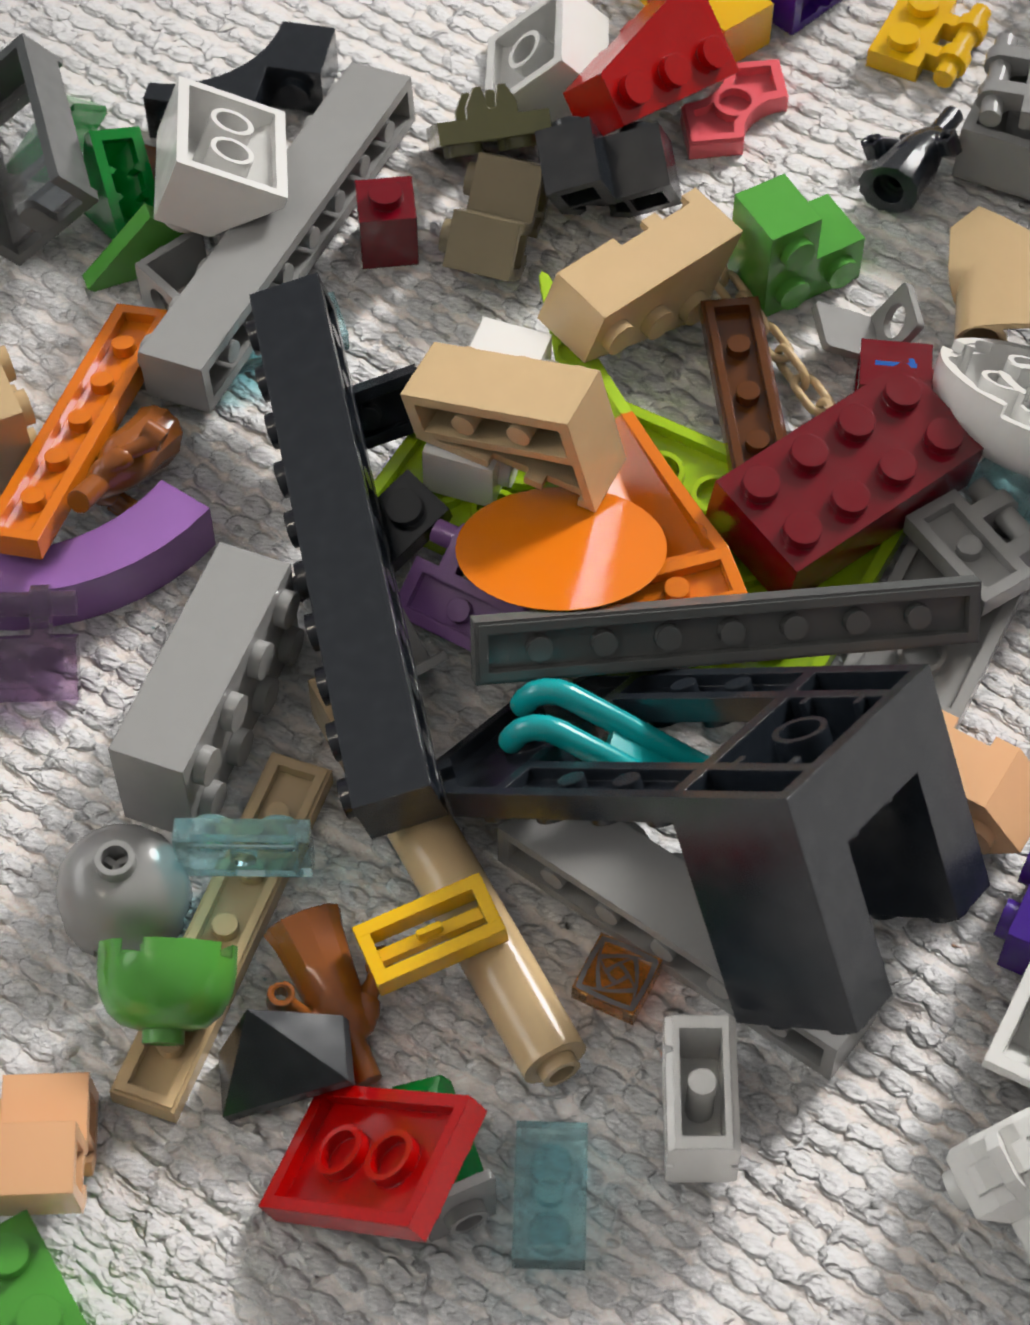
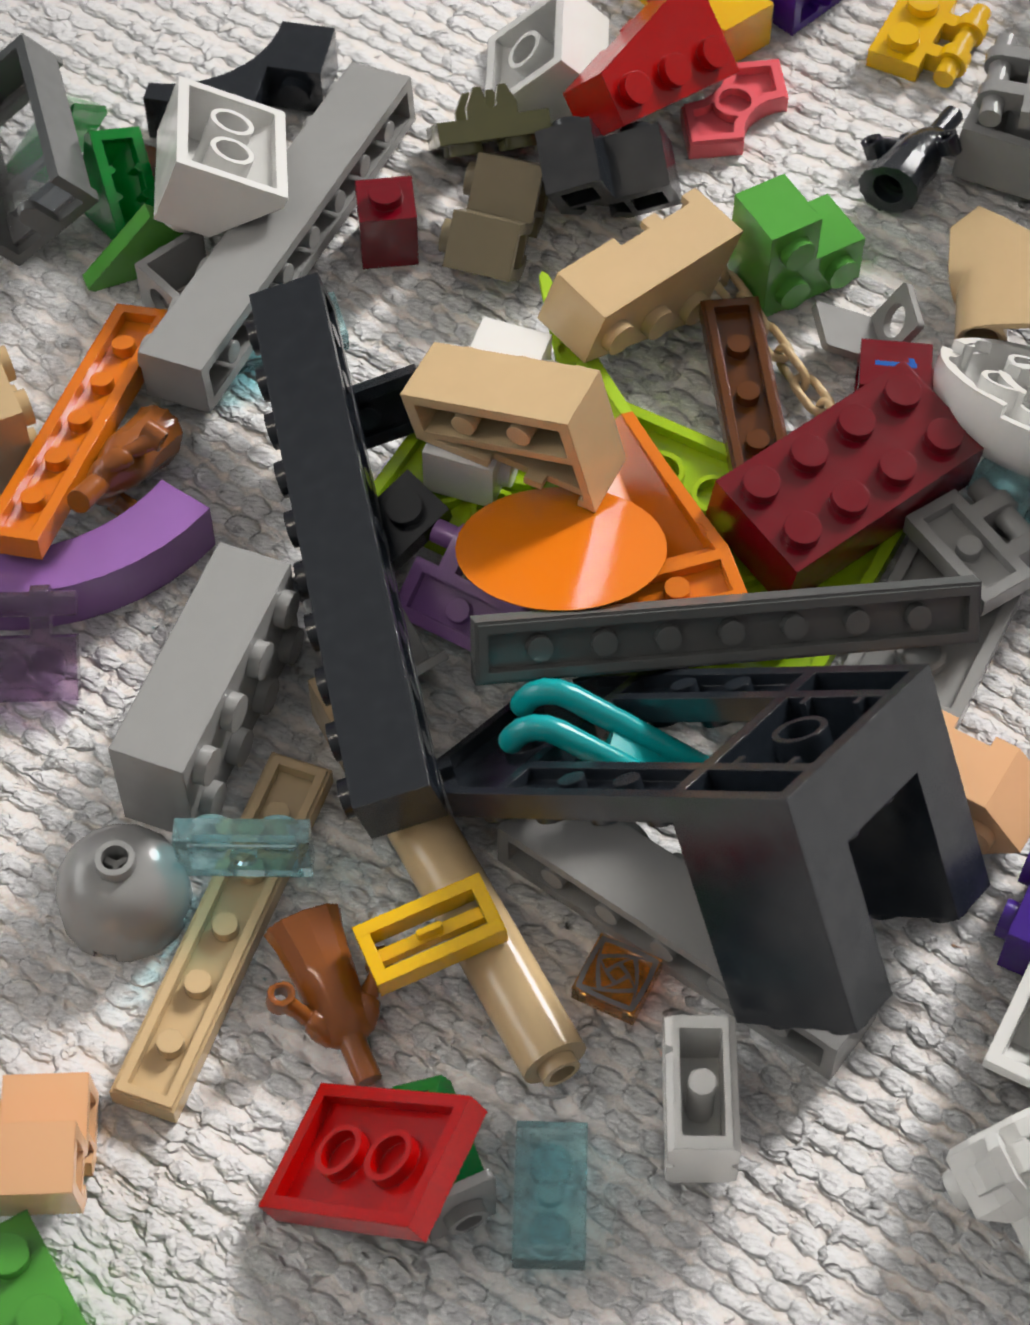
bright green cylinder [96,937,238,1046] -> none
black slope [219,1009,355,1122] -> none

